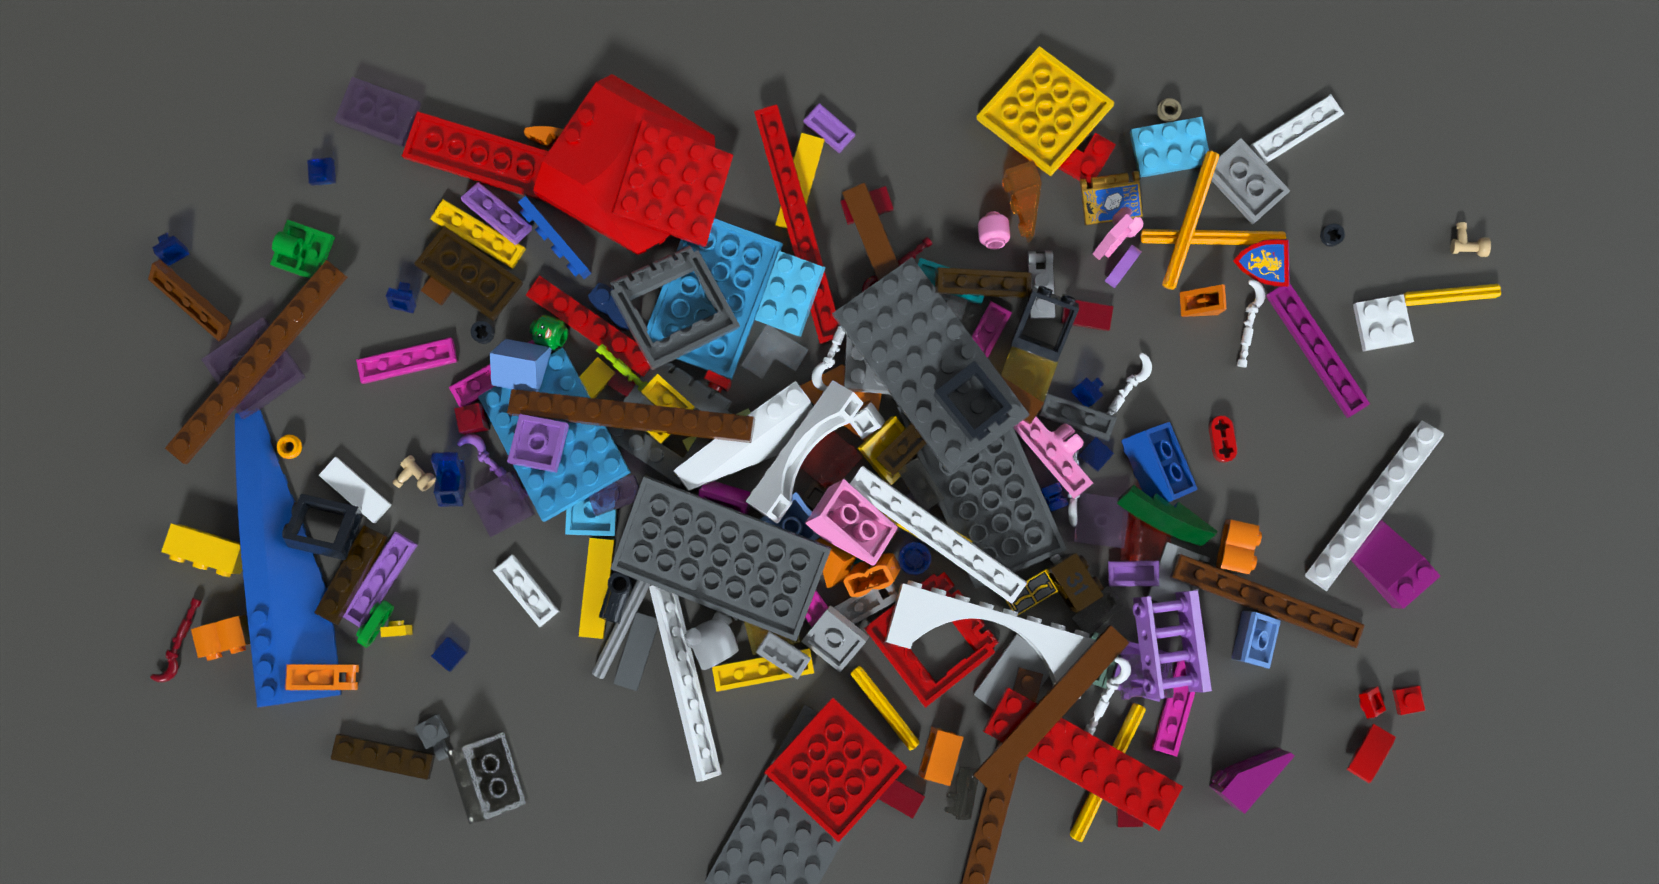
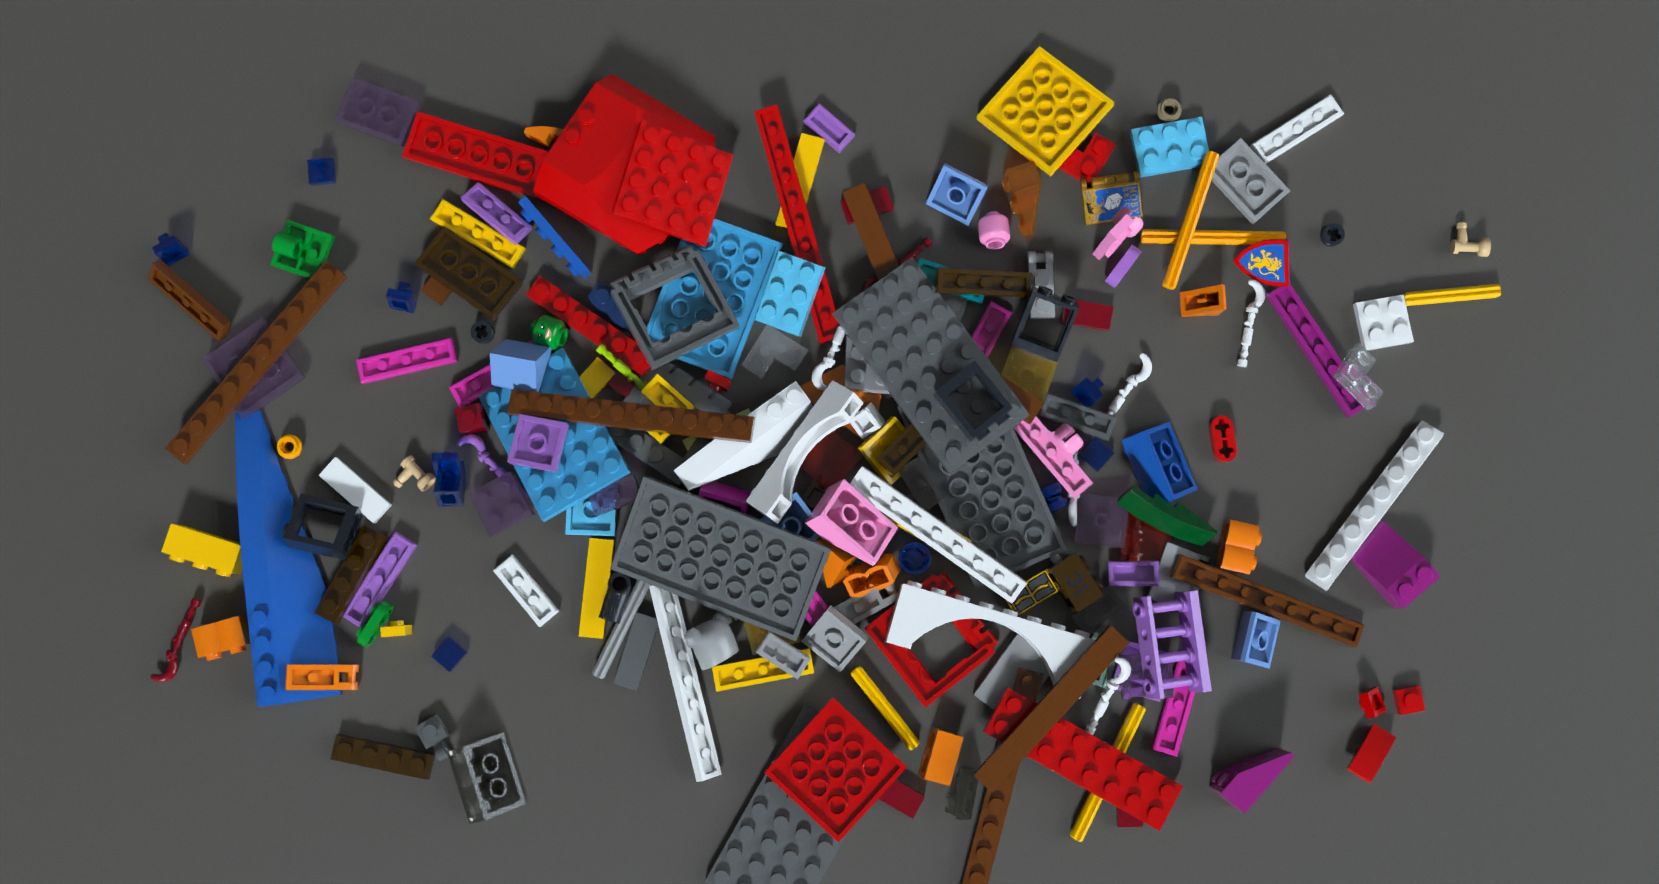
none -> medium blue slope [926,163,988,226]
none -> clear plate [1333,343,1383,411]

